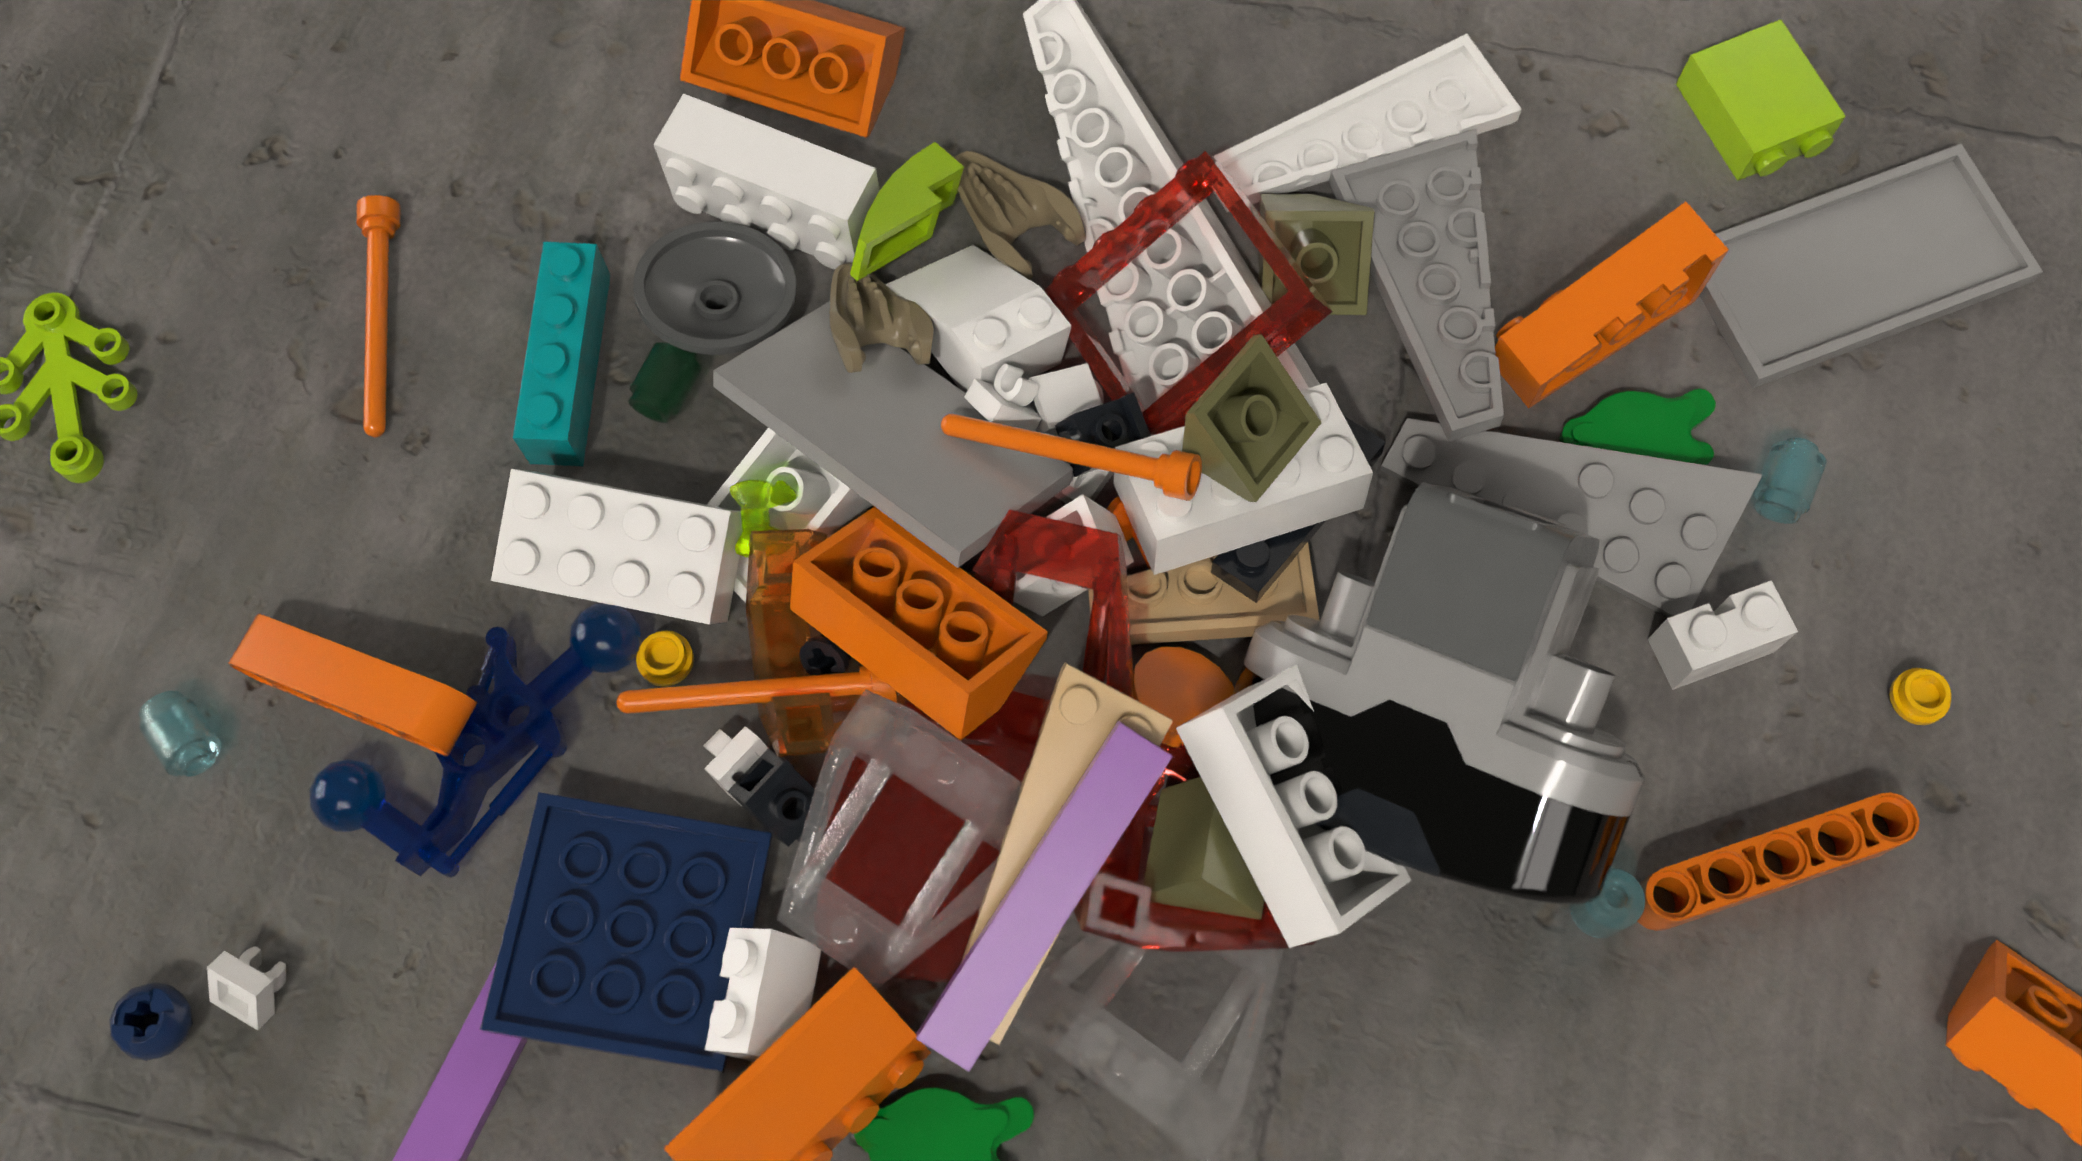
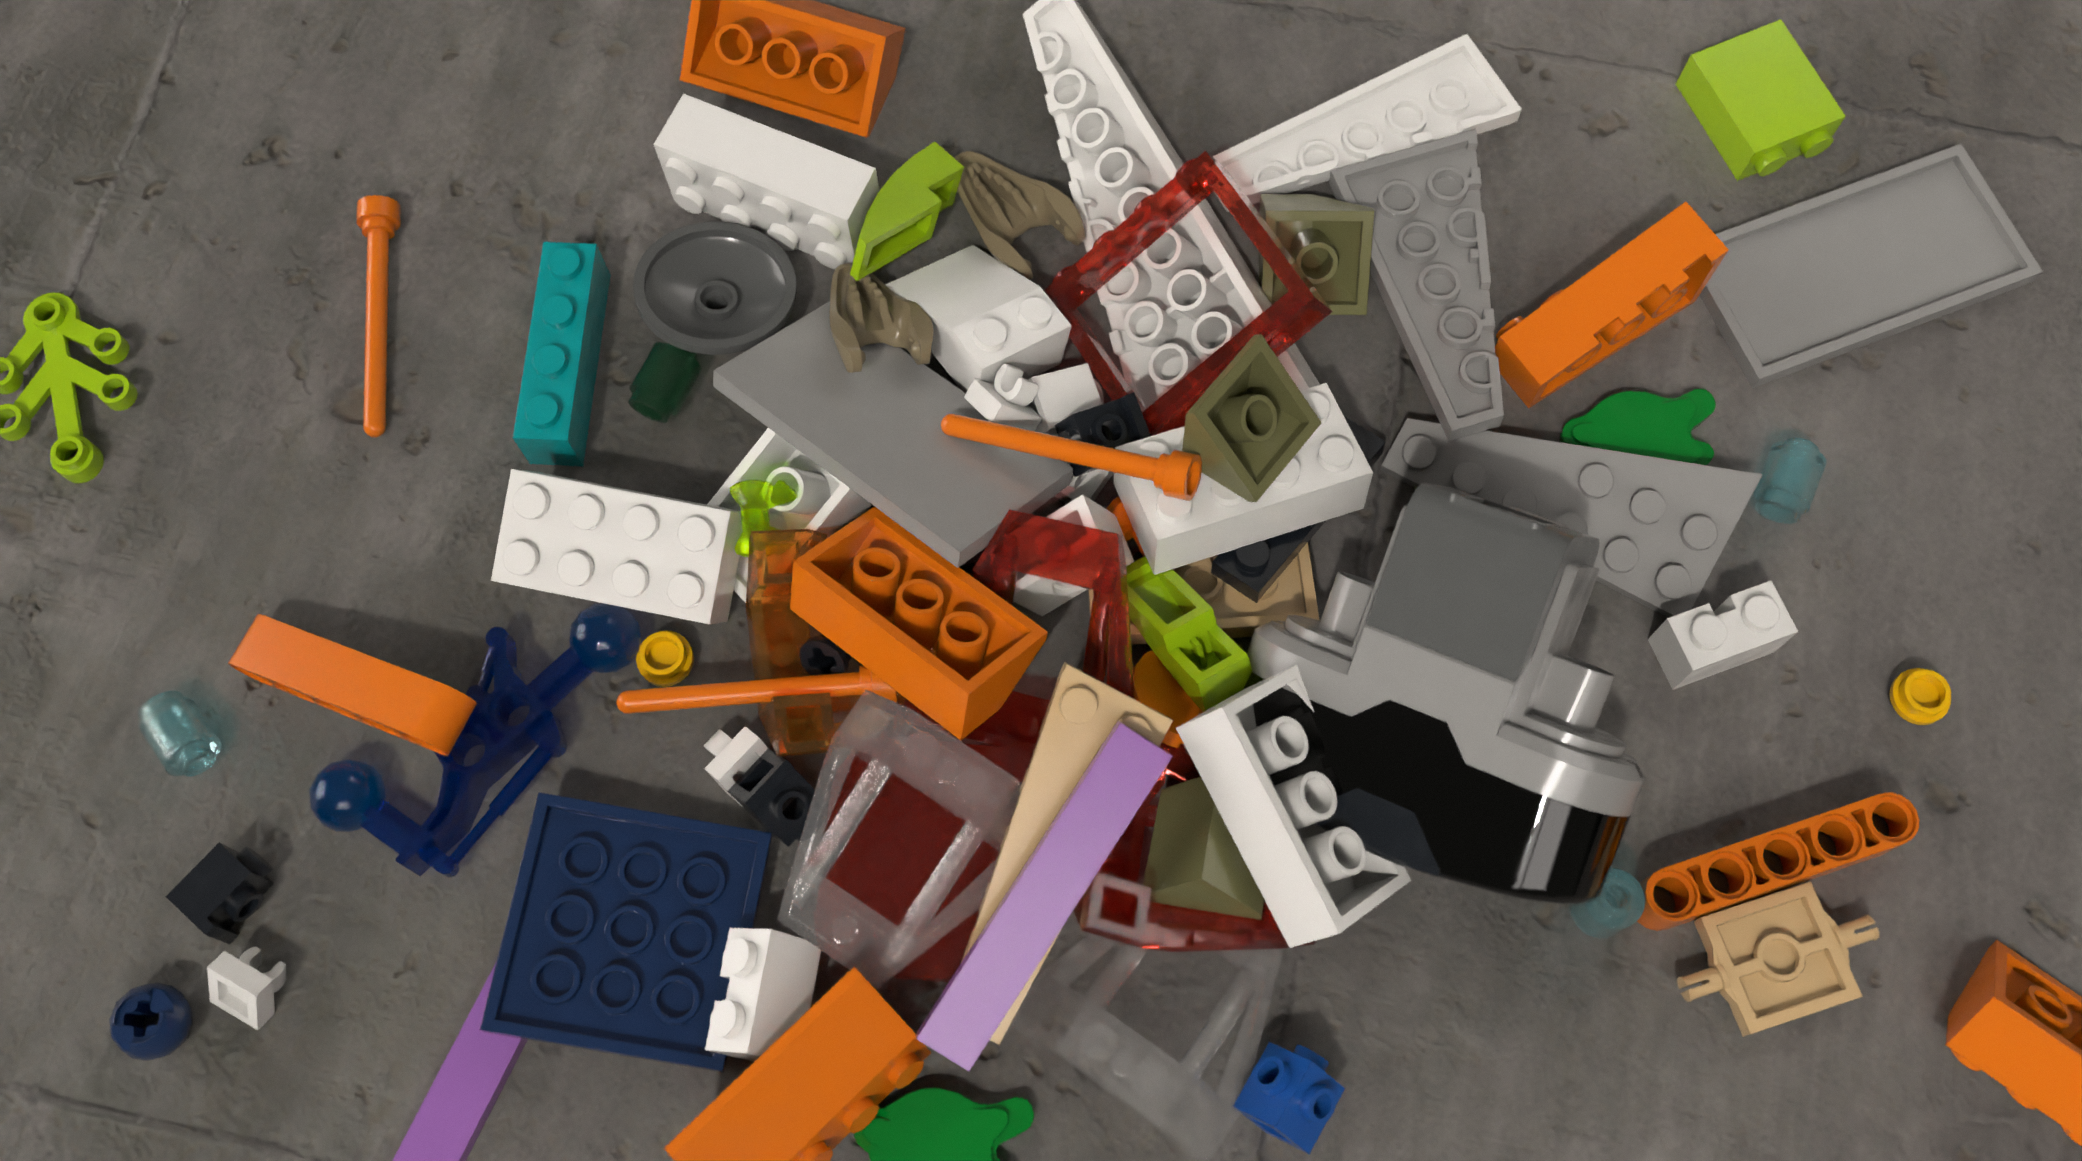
none -> black brick [165,842,274,944]
none -> lime slope [1106,556,1255,712]
none -> blue brick [1233,1042,1345,1154]
none -> tan plate [1677,882,1879,1037]

